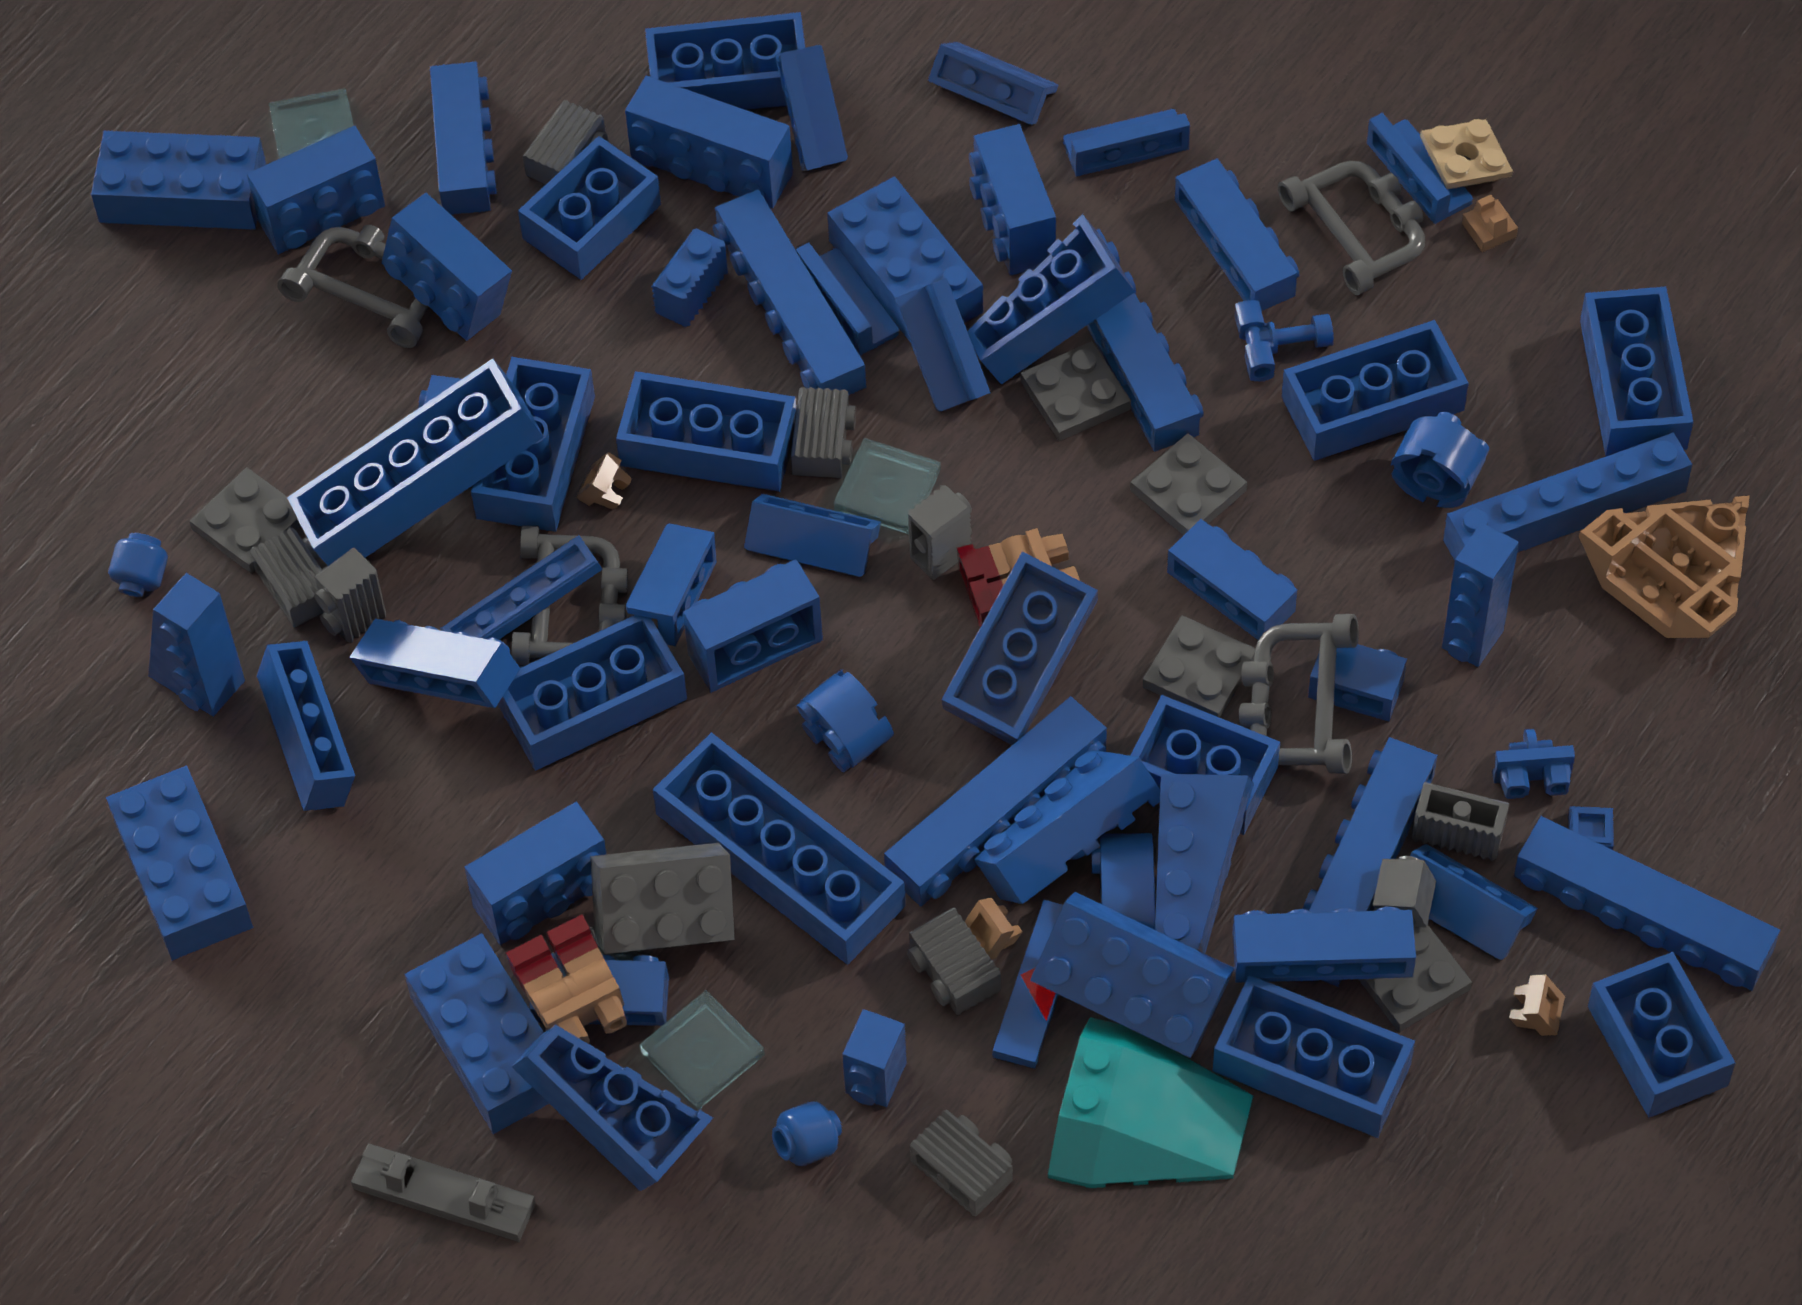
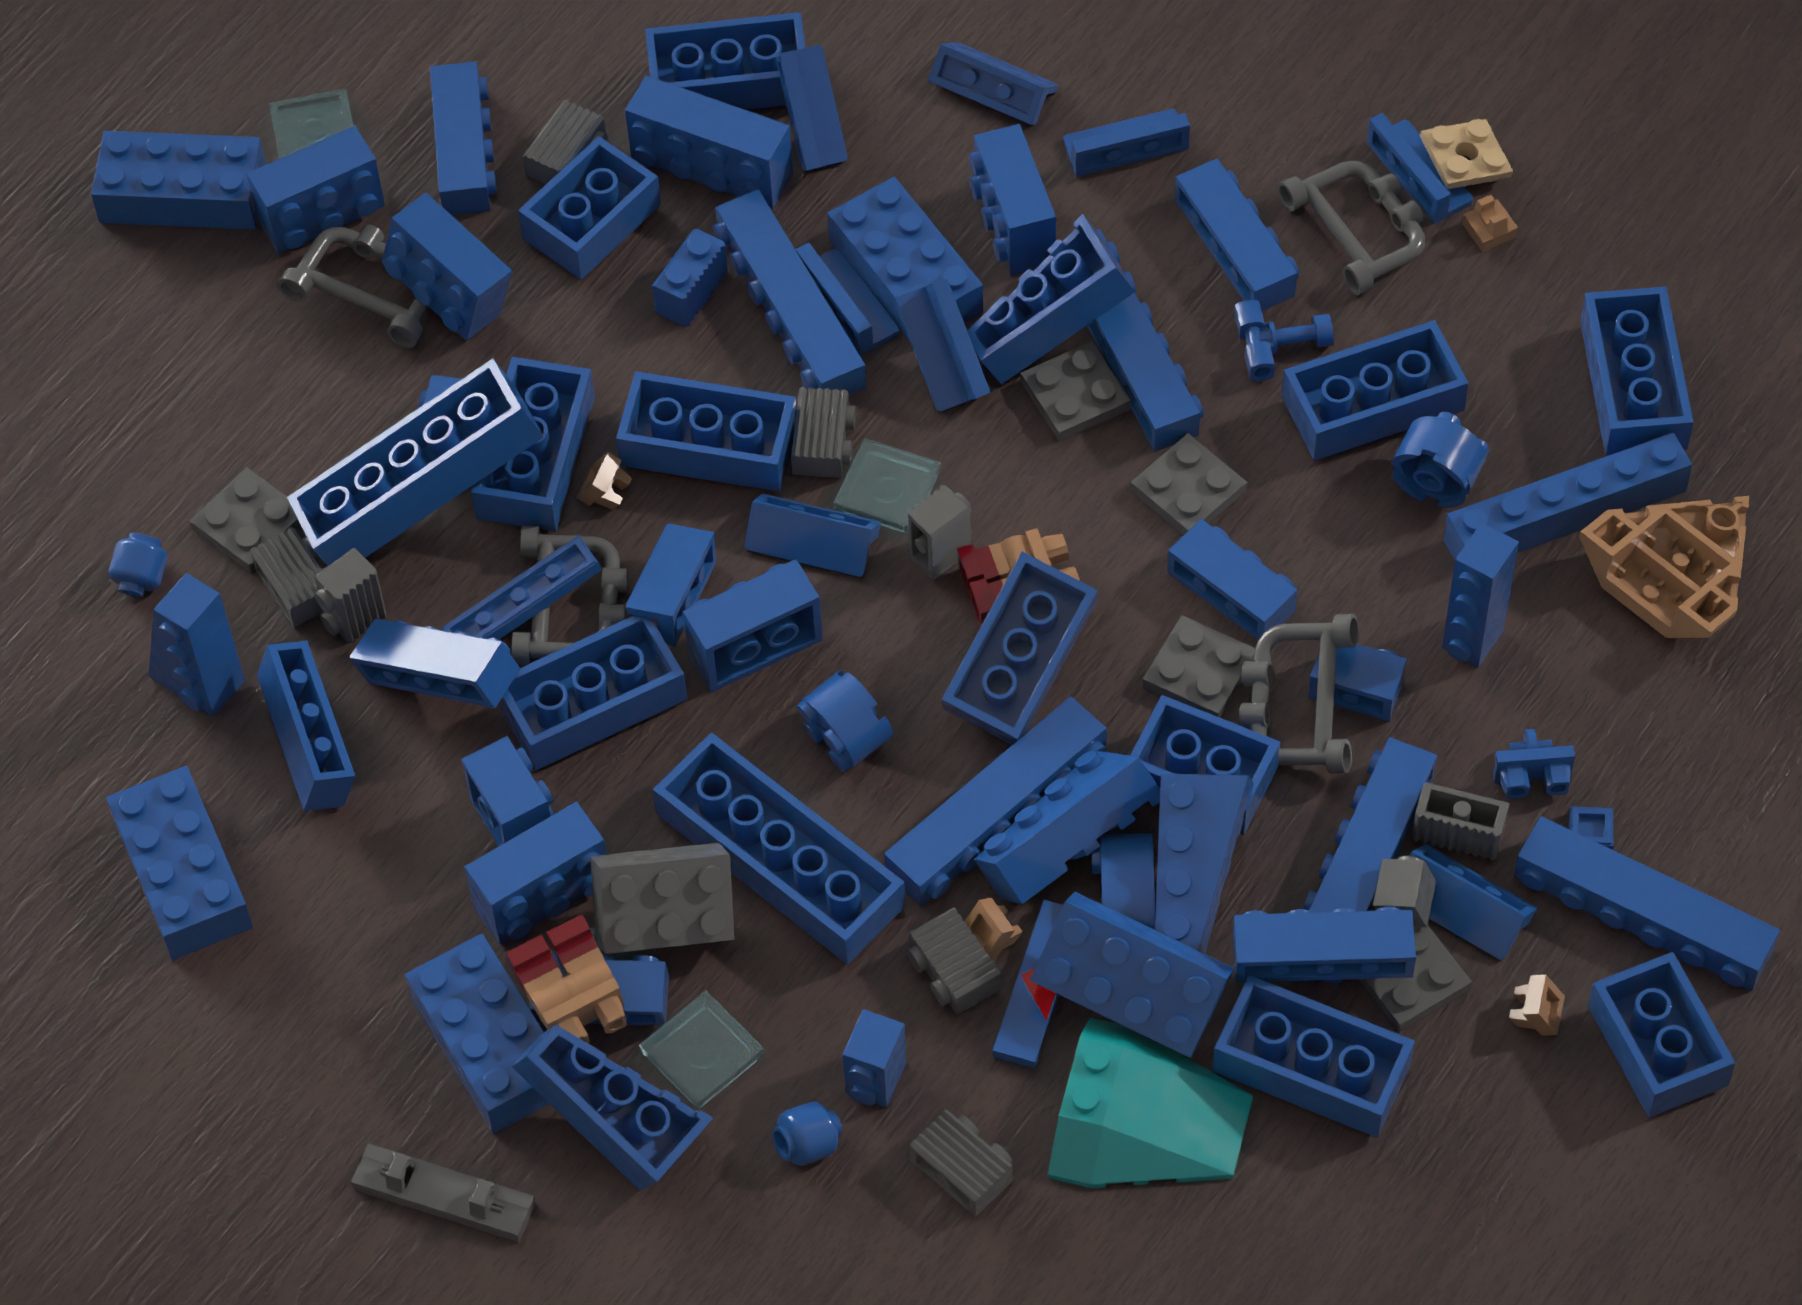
none -> blue brick [461,736,554,847]

